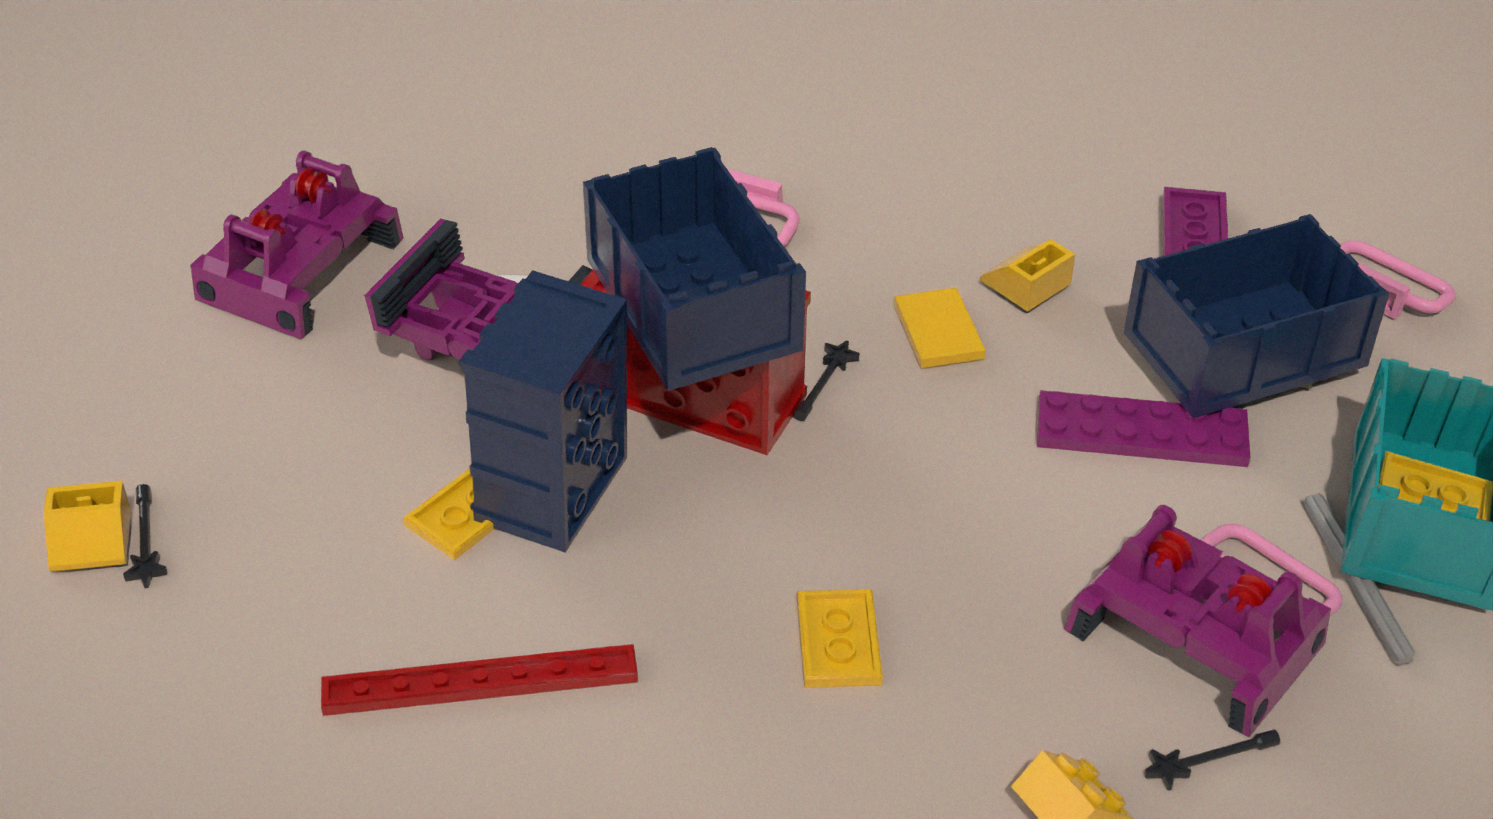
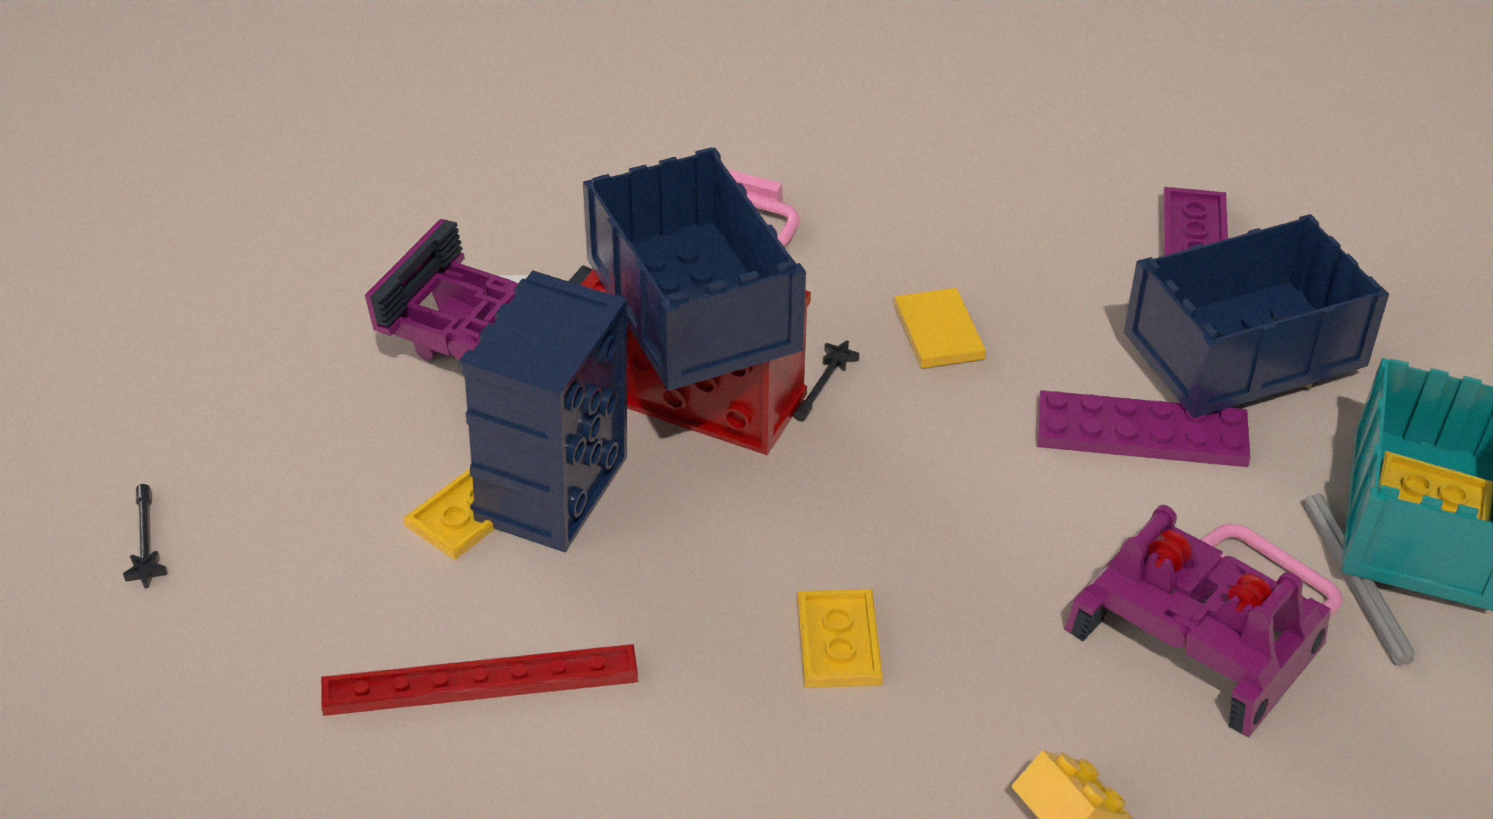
yellow slope [43,480,131,572] -> none
magenta container [190,150,404,339] -> none
yellow slope [980,239,1075,312] -> none
black piece [1144,729,1280,791] -> none
bright pink bar [1340,241,1456,319] -> none

